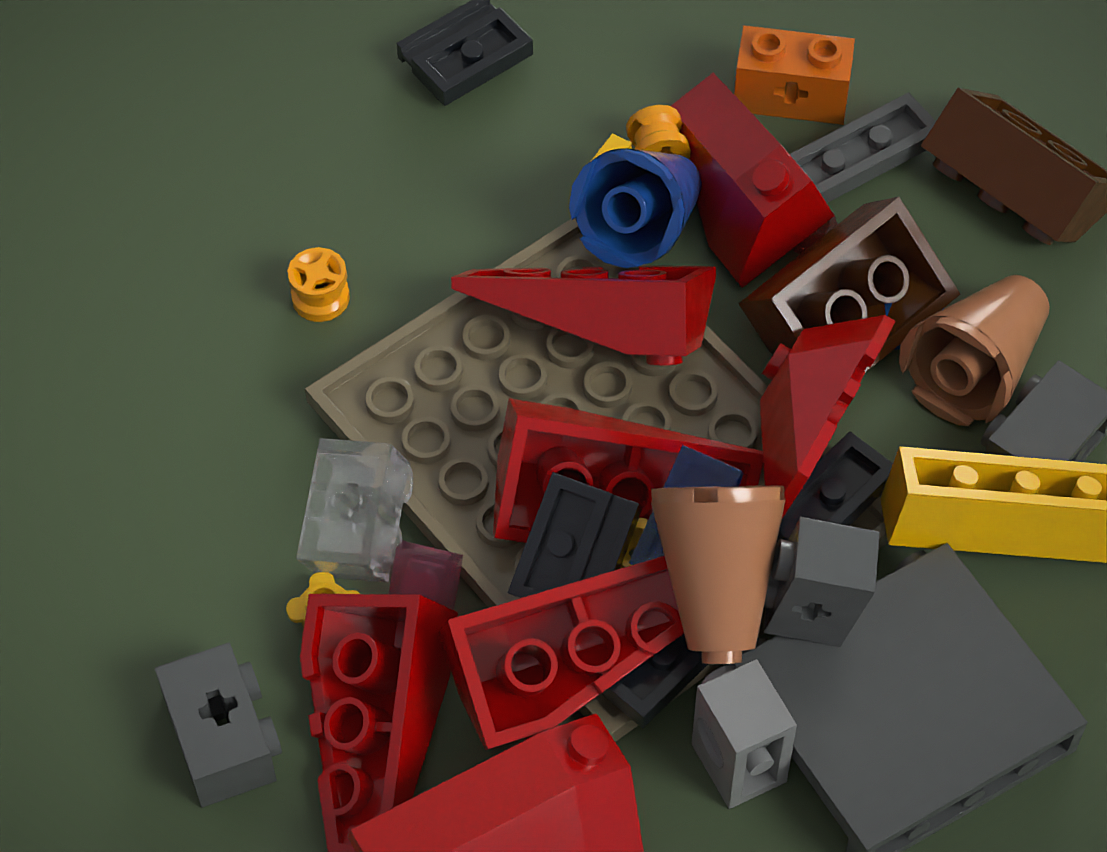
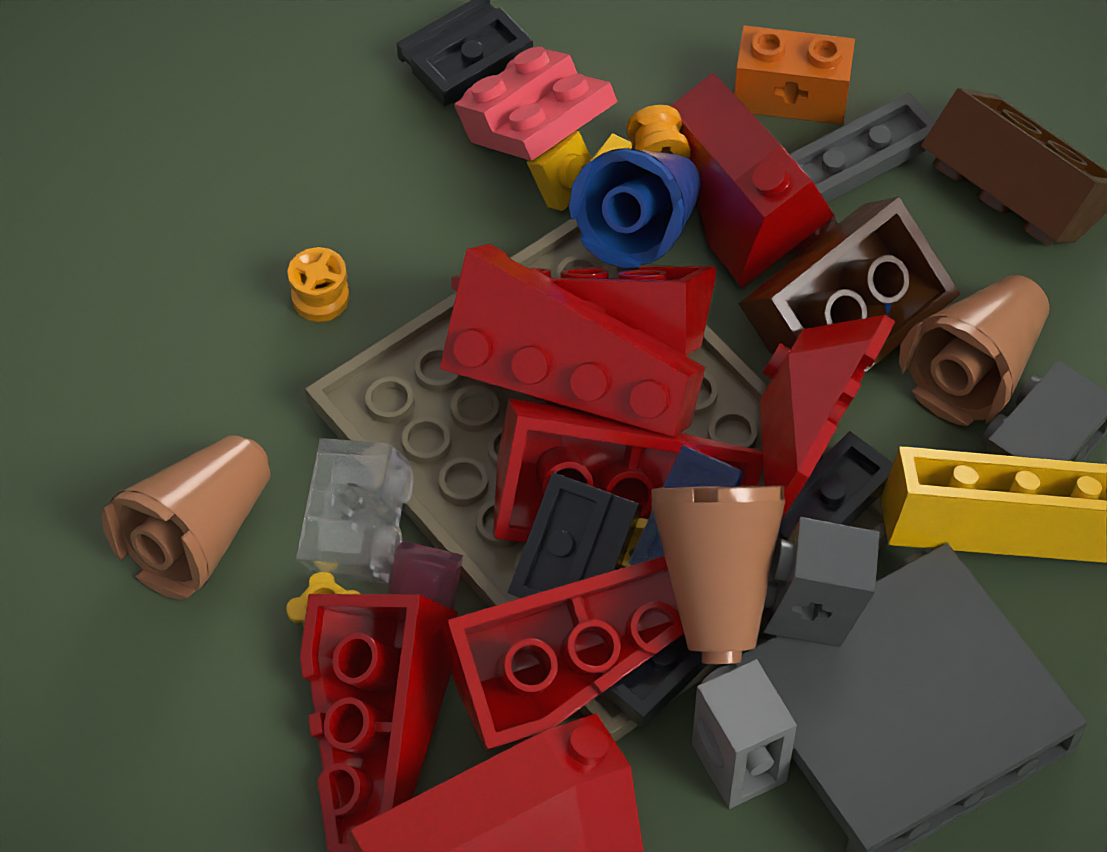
dark grey brick [155,642,282,808] -> none
none -> nougat cone [101,435,271,600]
none -> red wedge [439,243,706,437]
none -> coral plate [454,47,618,161]
none -> yellow plate [527,131,592,211]

